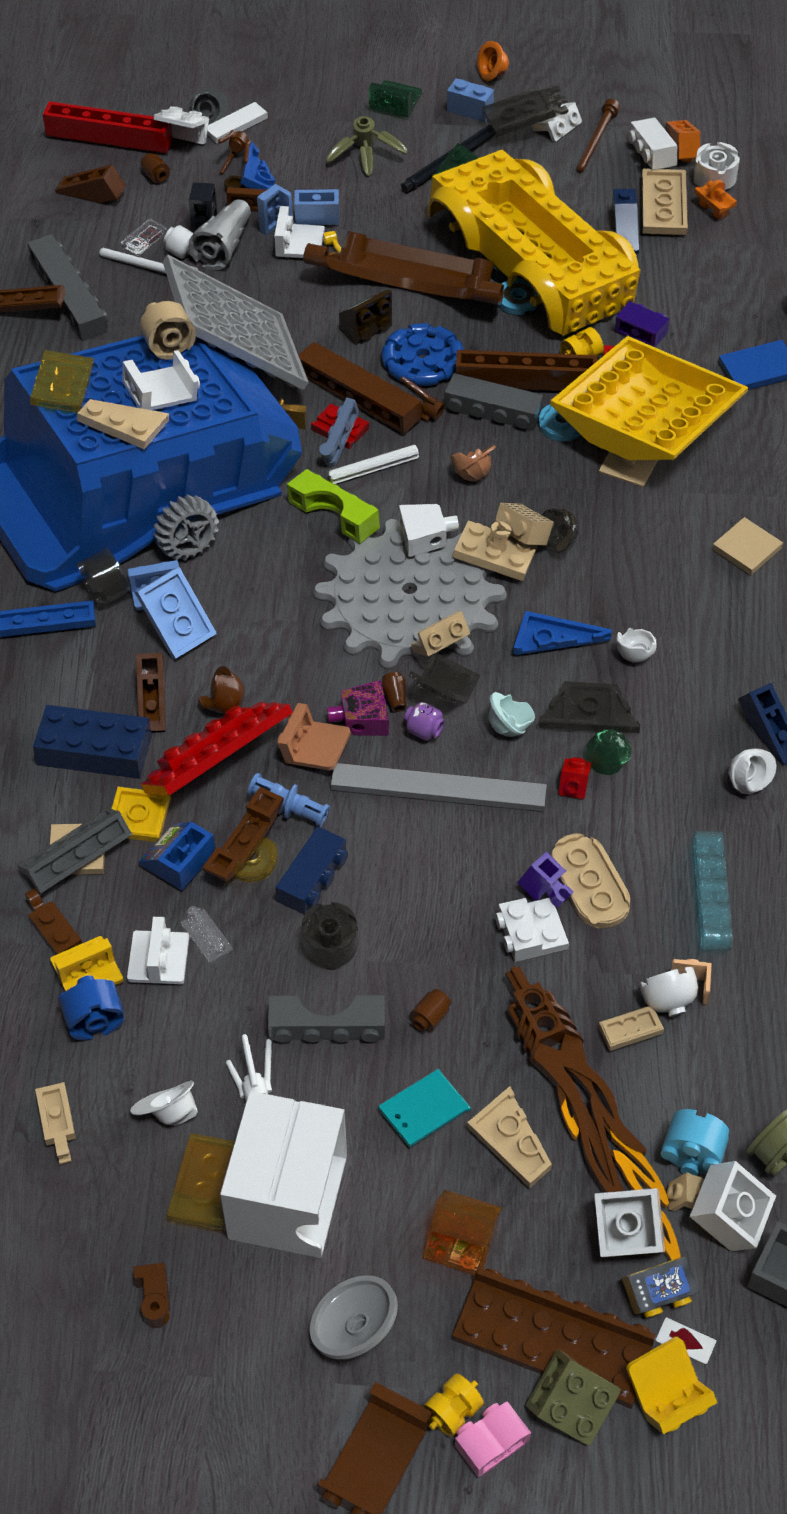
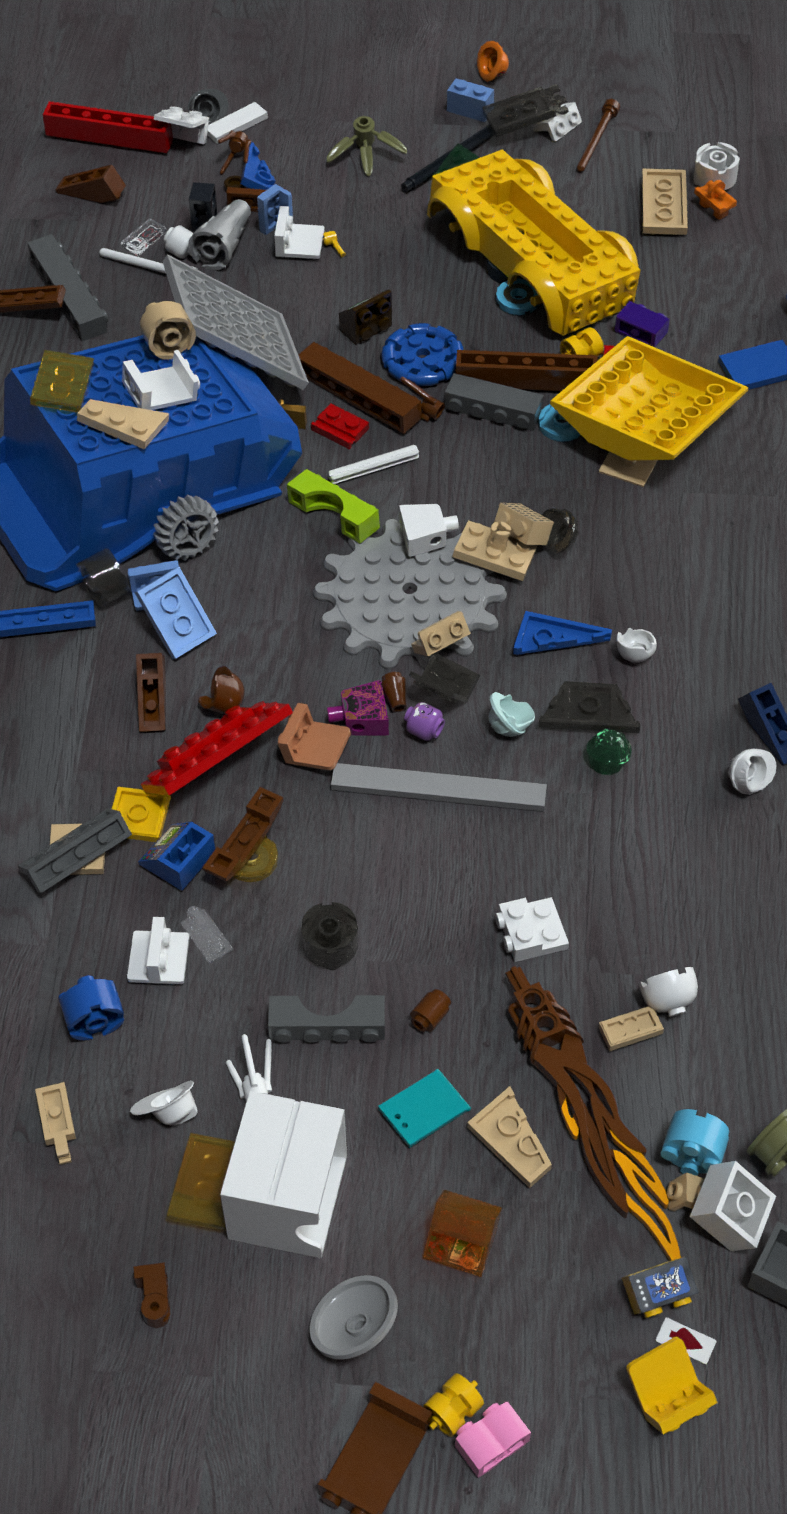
reddish brown plate [24,888,82,955] -> none
dark blue brick [33,705,152,779] -> none
yellow bracket [50,936,123,992] -> none
reddish brown brick [141,153,170,183] -> none
medium blue piece [247,773,330,828] -> none
dark blue brick [275,826,348,915] -> none
medium blue brick [294,189,339,225] -> none
reddish brown panel [303,231,504,305] -> none
sand blue plate [319,398,359,467] -> none
clear green bracket [369,80,422,117] -> none
nougat piece [450,445,495,481] -> none
reddish brown bracket [452,1268,656,1409] -> none
dark purple brick [517,852,574,908] -> none
olive bracket [526,1349,621,1446] -> none
tan tile [552,834,630,928] -> none
red bracket [559,757,592,799] -> none
white brick [595,1188,665,1257] -> none
slope [611,188,639,254] -> none
white brick [628,118,677,170] -> none
orange slope [666,120,700,162] -> none
light nougat bracket [671,959,712,1005] -> none
clear light blue beam [693,831,733,950] -> none
tan tile [712,517,783,575] -> none

